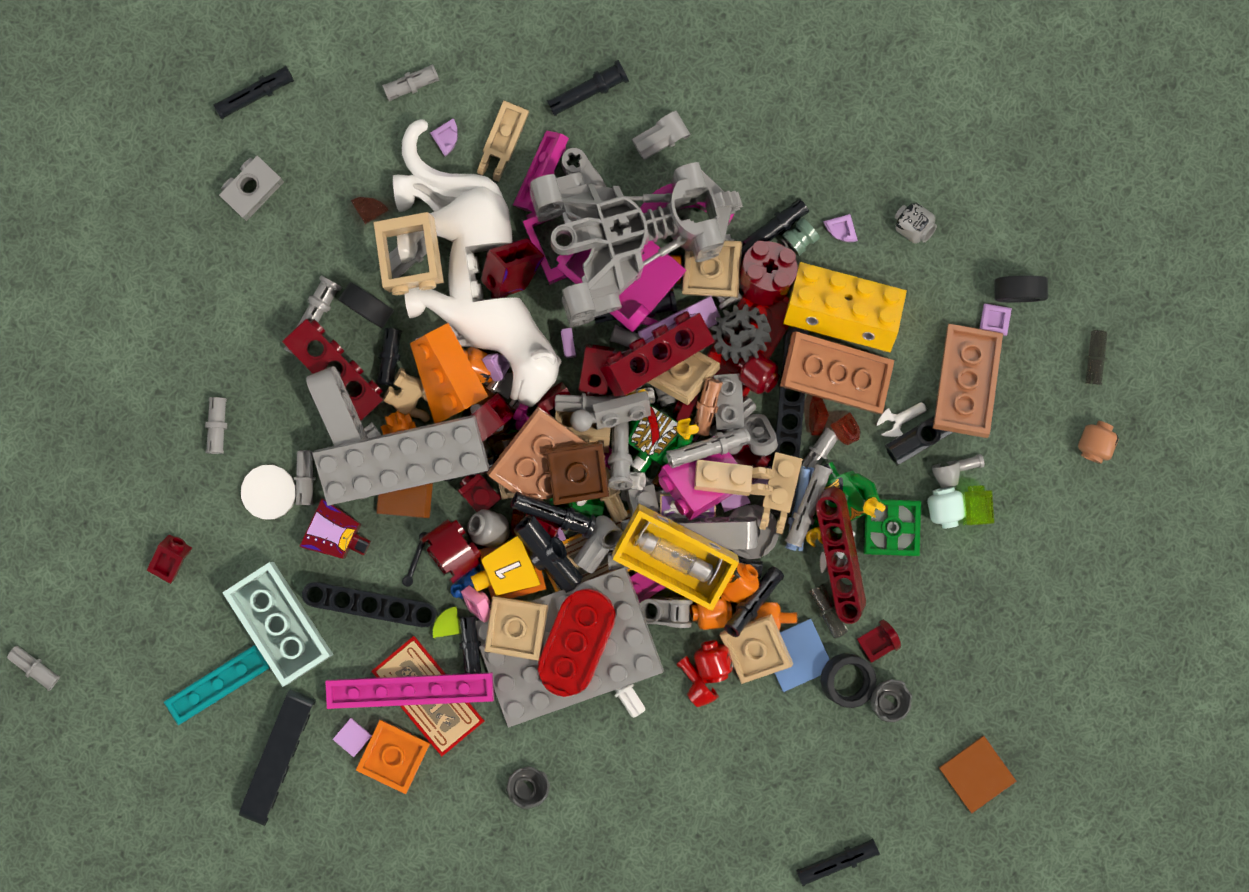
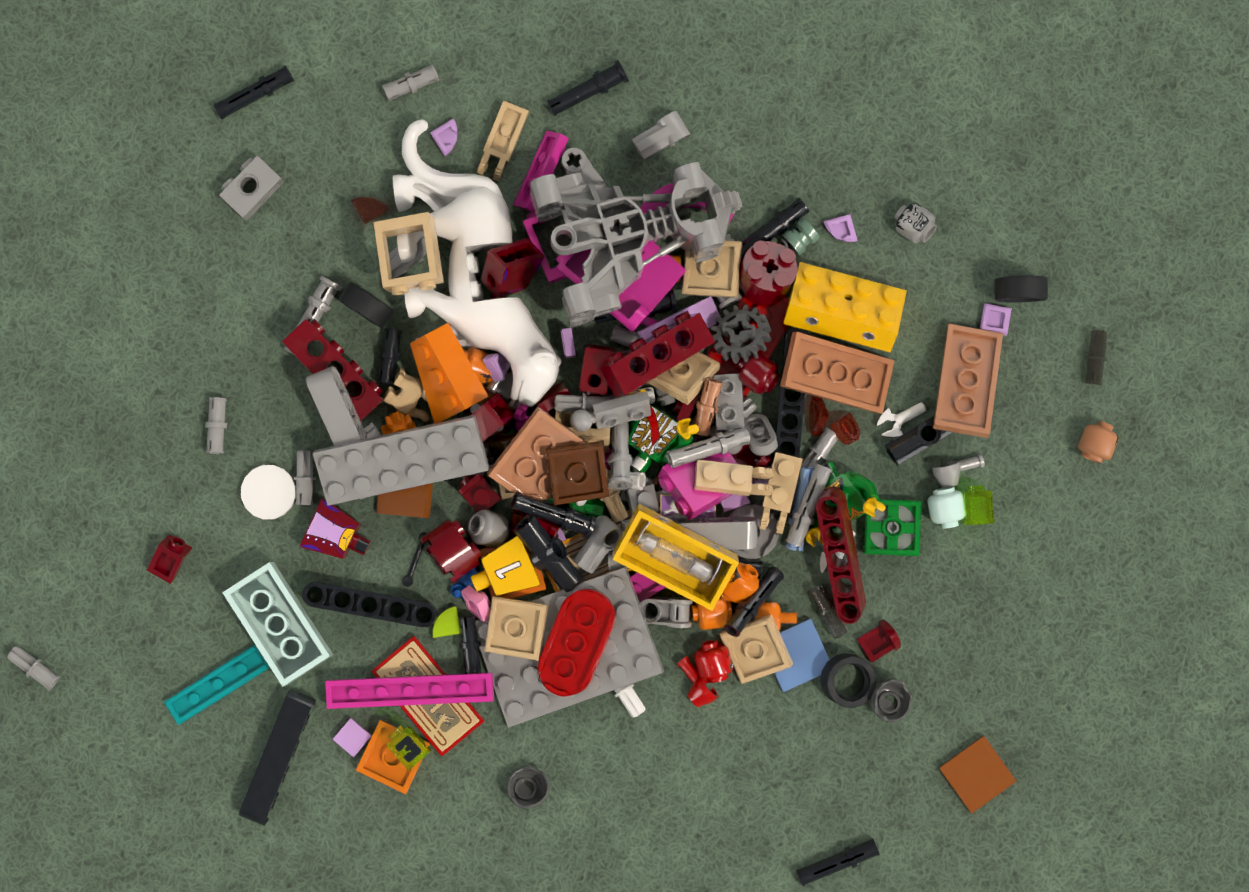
none -> clear neon green brick [386,725,431,771]

